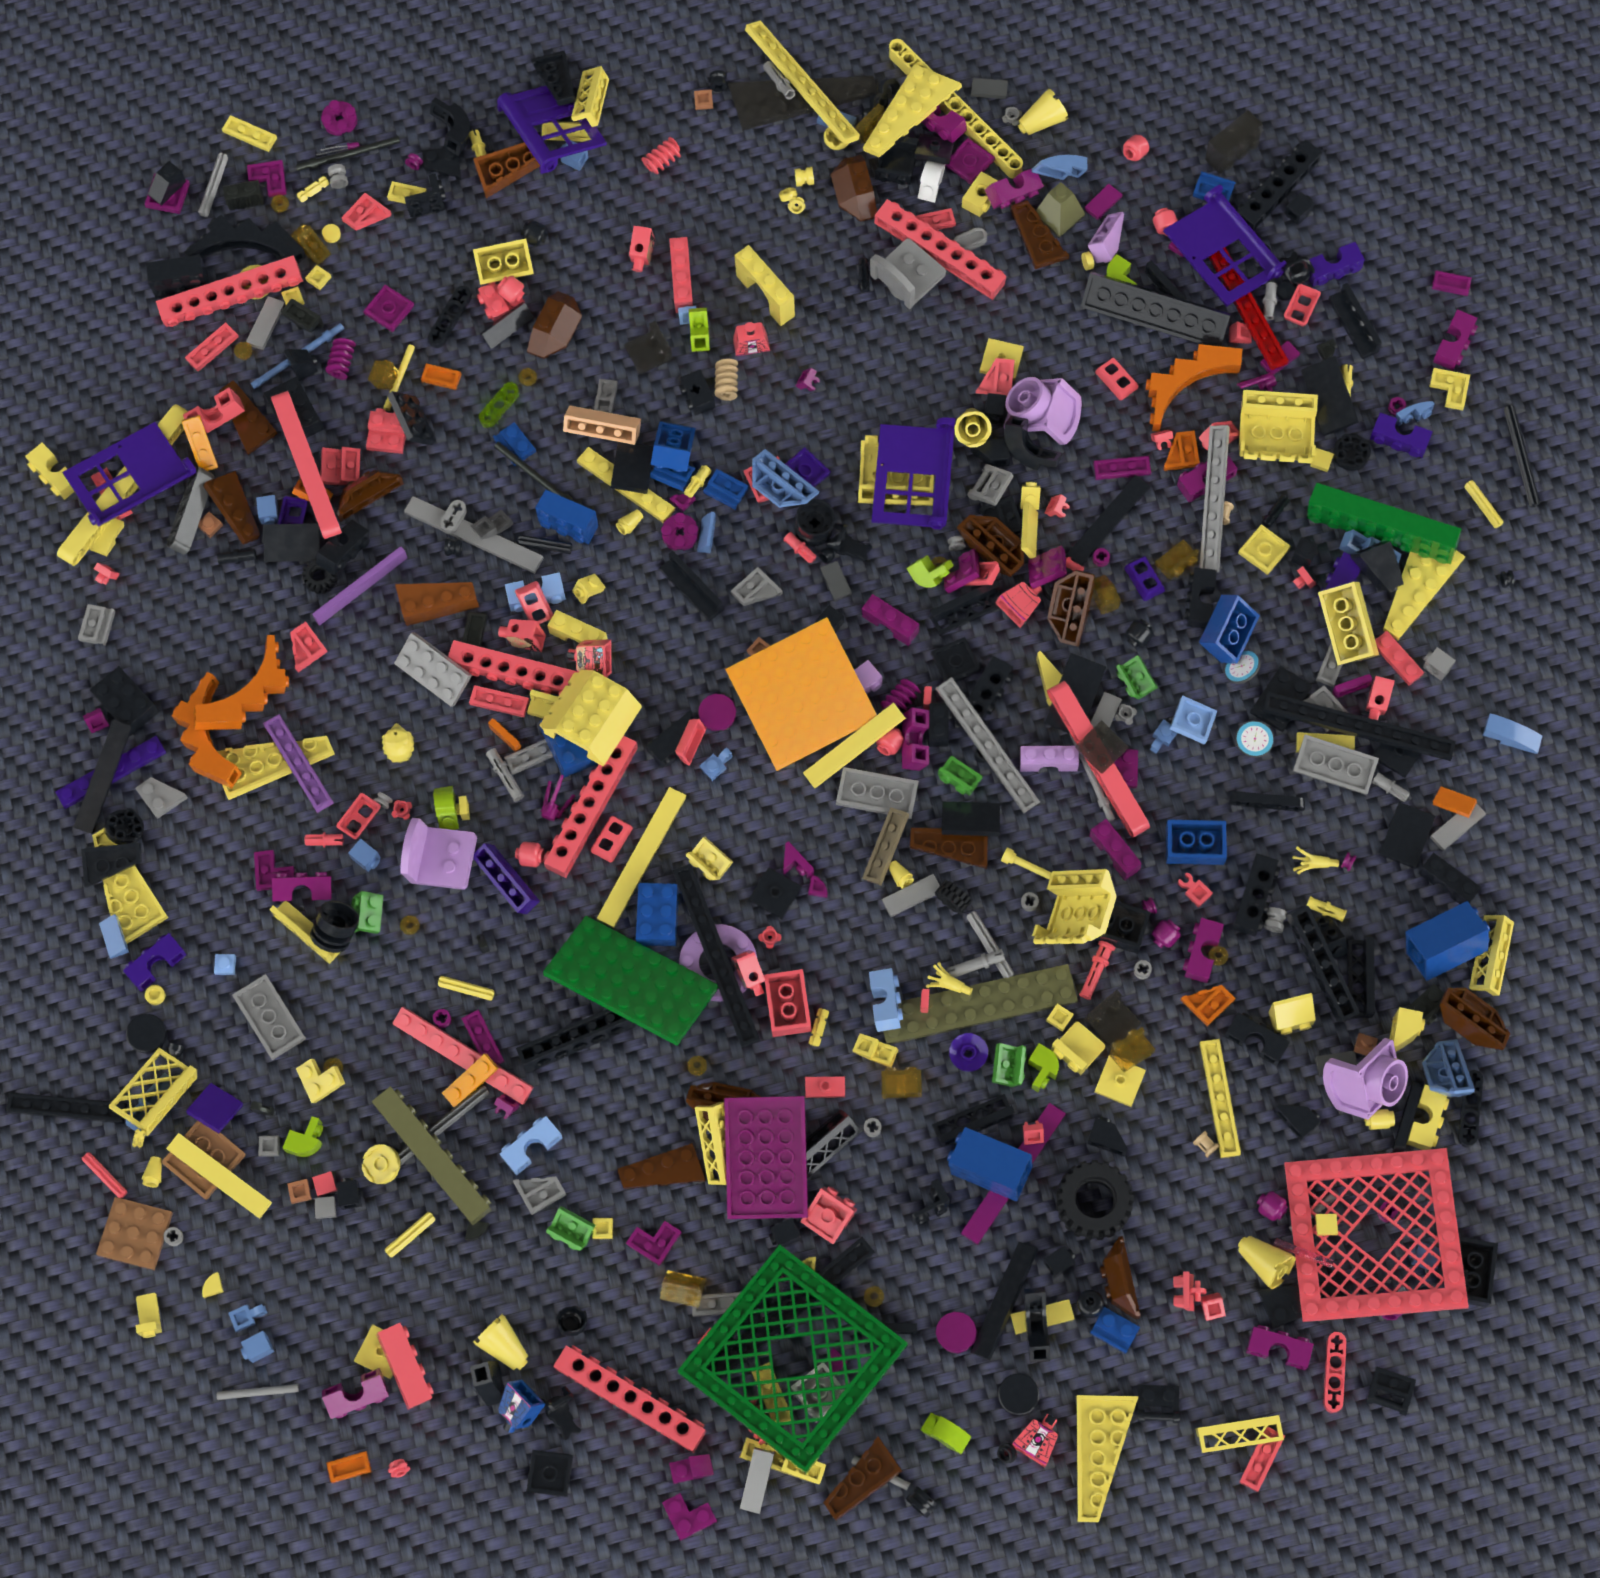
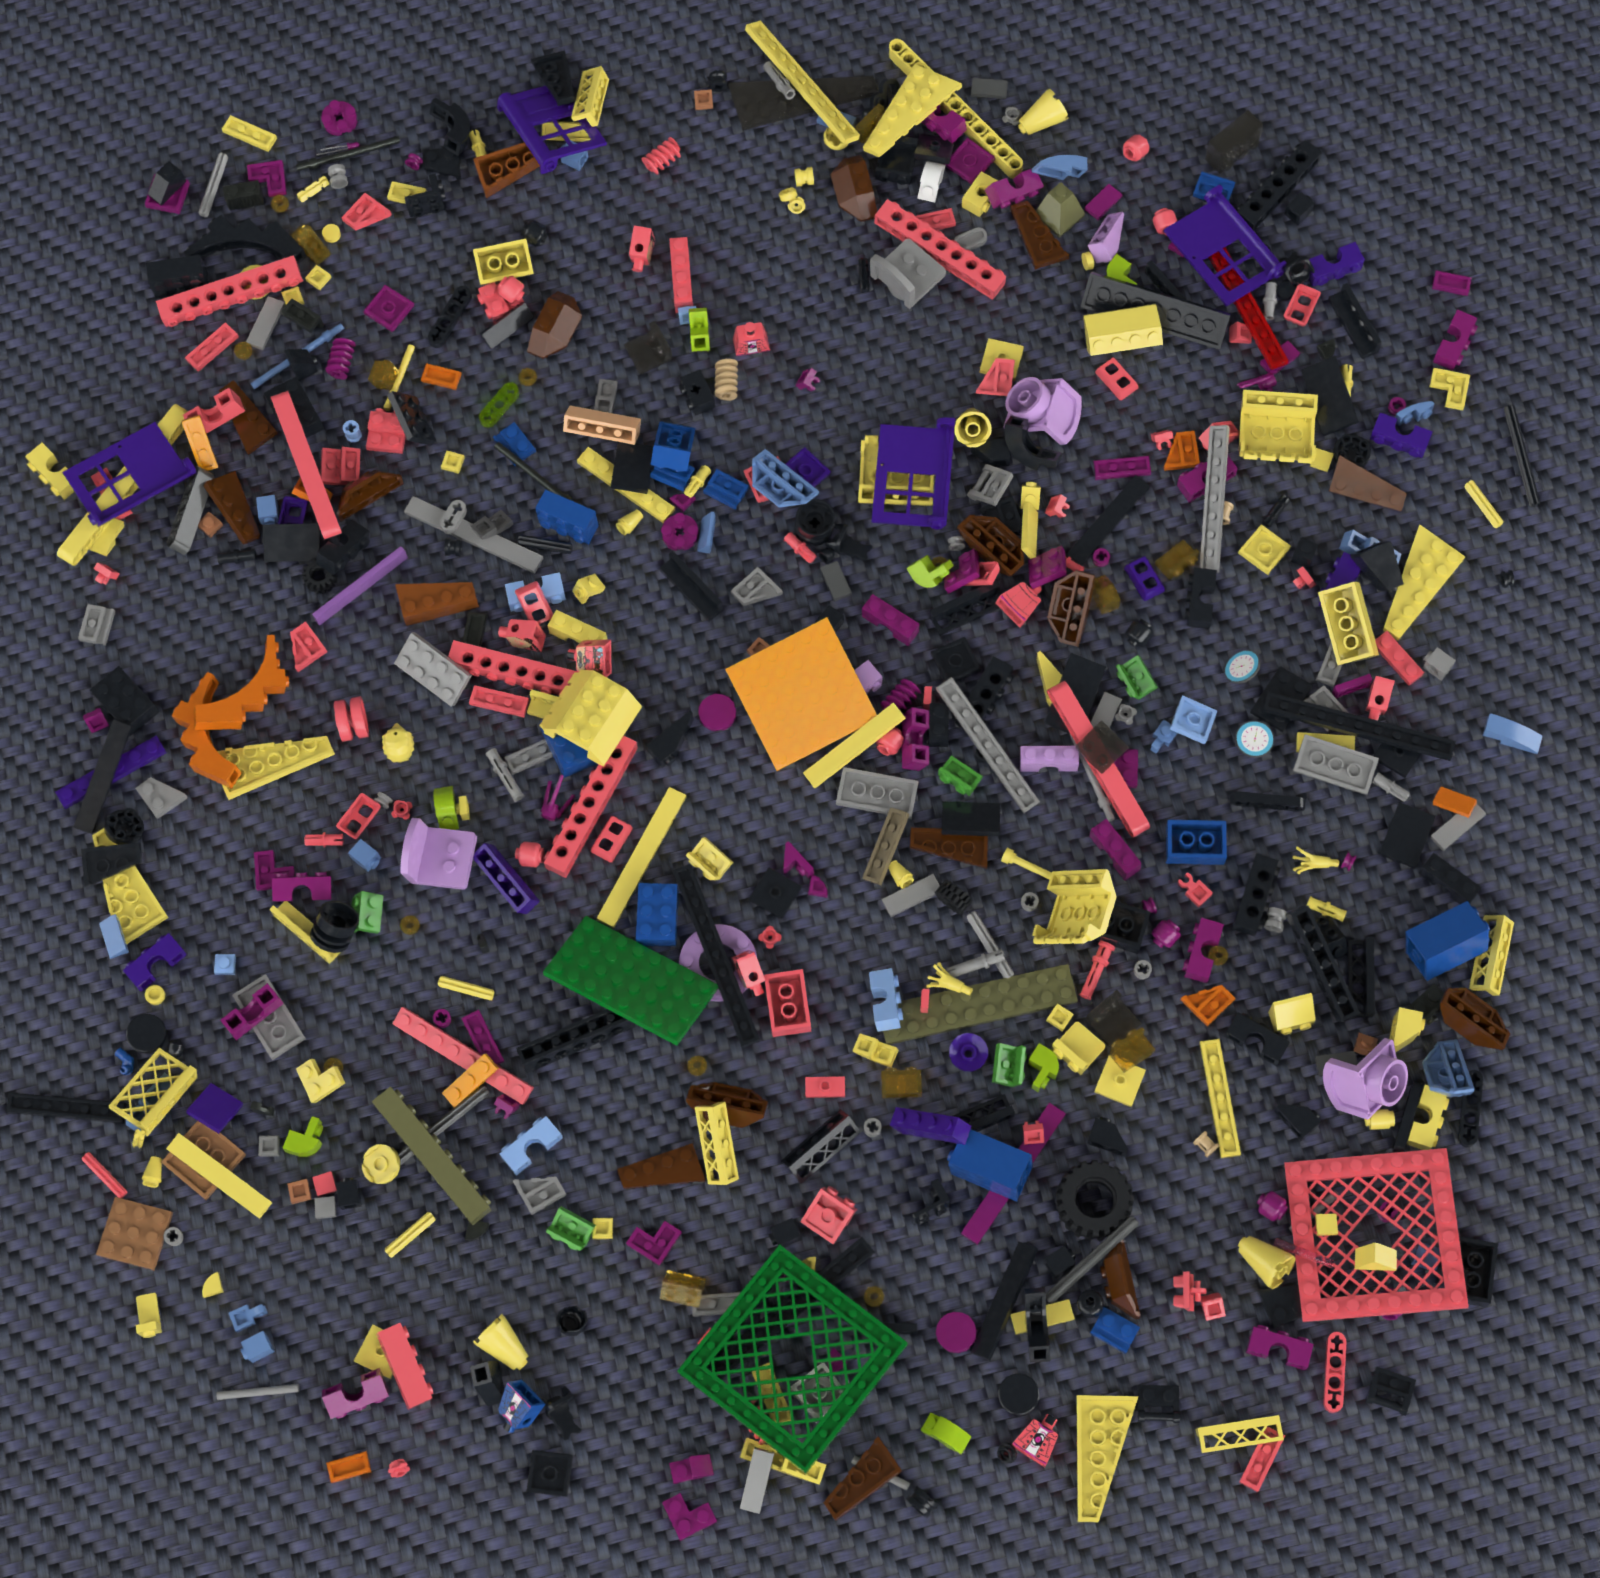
medium lavender tile [263,714,334,813] -> none
orange tile [488,718,521,752] -> none
coral brick [553,1345,706,1453] -> none
coral piece [675,719,706,766] -> none
medium blue plate [699,748,733,781] -> none
magenta plate [724,1096,808,1219] -> none
light yellow arch [734,245,795,326] -> none
light yellow axle [809,1008,829,1047] -> none
black brick [985,393,1006,424] -> none
orange arch [1145,344,1243,432] -> none
blue brick [1199,595,1260,664] -> none
green brick [1307,483,1462,564] -> none
none -> blue arm [115,1047,134,1075]
none -> magenta arch [220,983,283,1041]
none -> coral wheel [334,696,369,742]
none -> light blue bush [343,420,362,443]
none -> light yellow tile [441,451,465,474]
none -> dark purple brick [890,1107,971,1145]
none -> dark grey axle [1046,1216,1139,1304]
none -> light yellow slope [1083,304,1163,356]
none -> reddish brown wing [1329,455,1407,512]
none -> light yellow slope [1355,1242,1397,1271]

